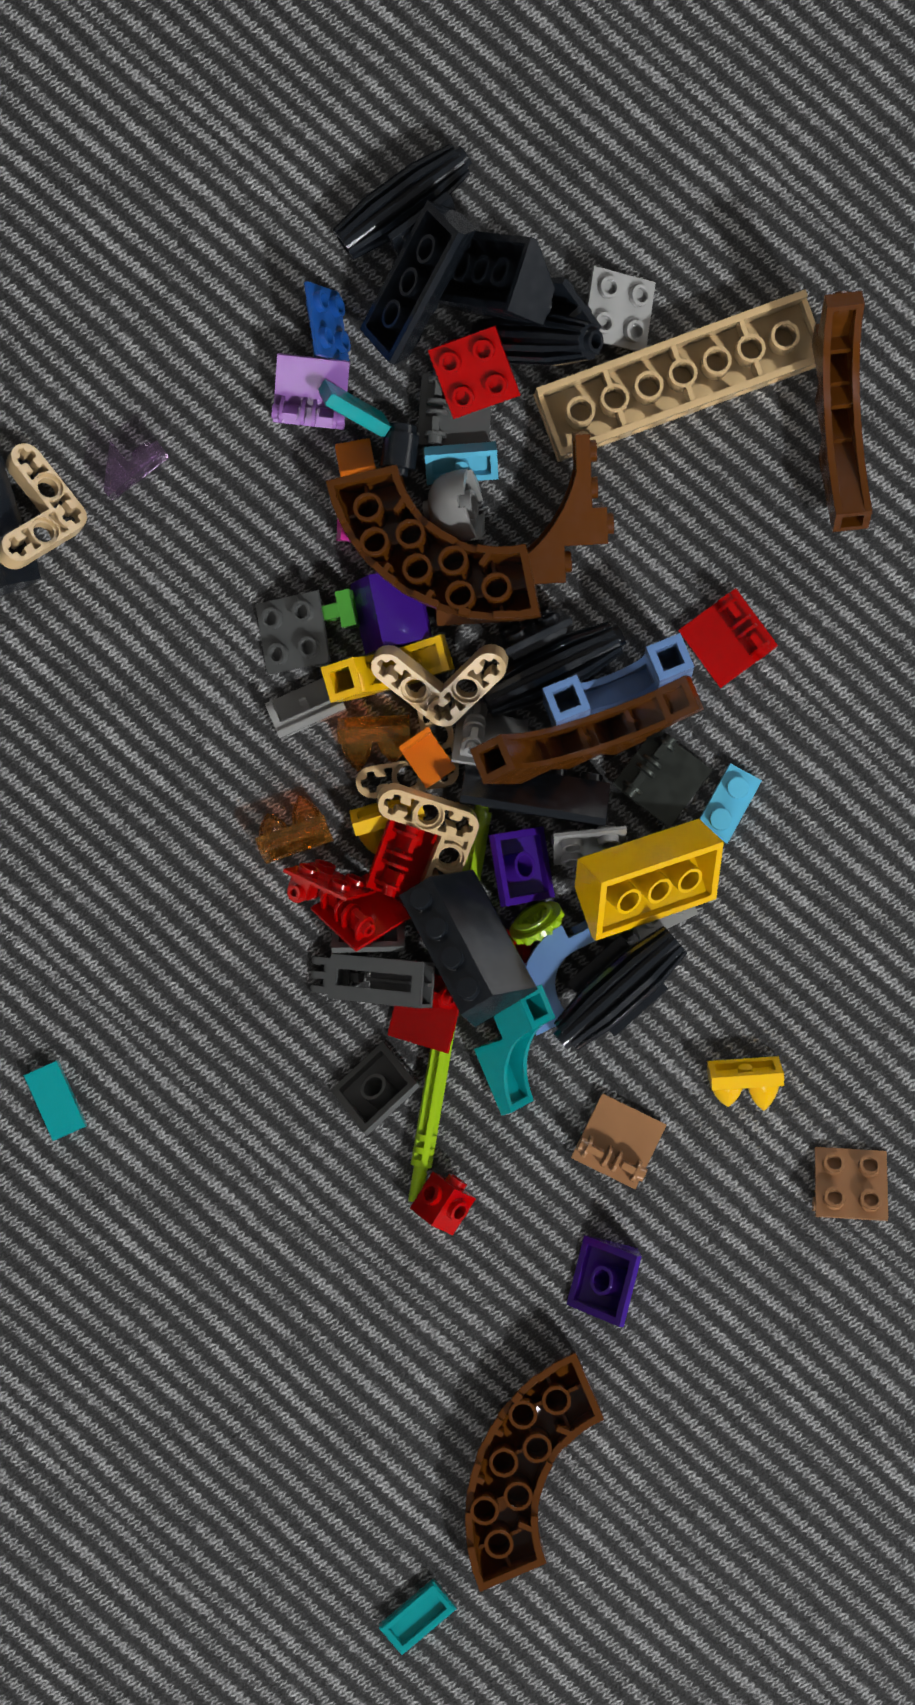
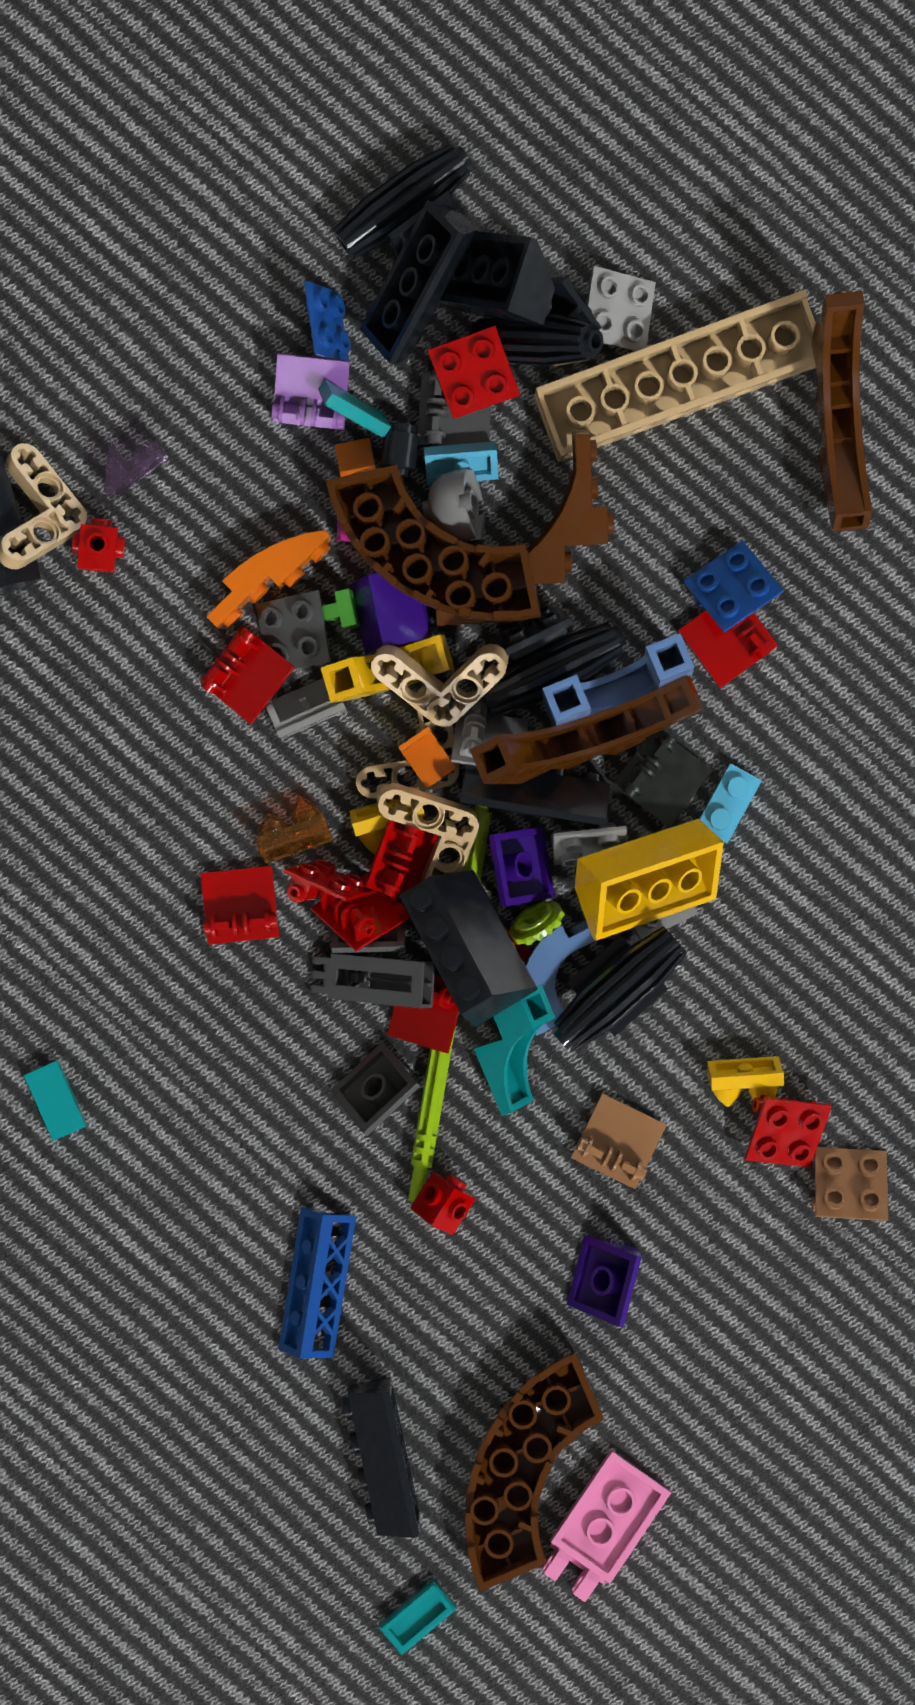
clear orange tile [337,715,410,771] -> none
none -> red brick [72,518,125,573]
none -> red hinge [200,625,295,725]
none -> red hinge [200,866,280,945]
none -> orange slope [206,530,332,630]
none -> blue fence [278,1207,356,1359]
none -> black slope [343,1377,421,1538]
none -> bright pink tile [541,1449,671,1602]
none -> blue hinge [683,540,784,633]
none -> red hinge [744,1095,832,1167]

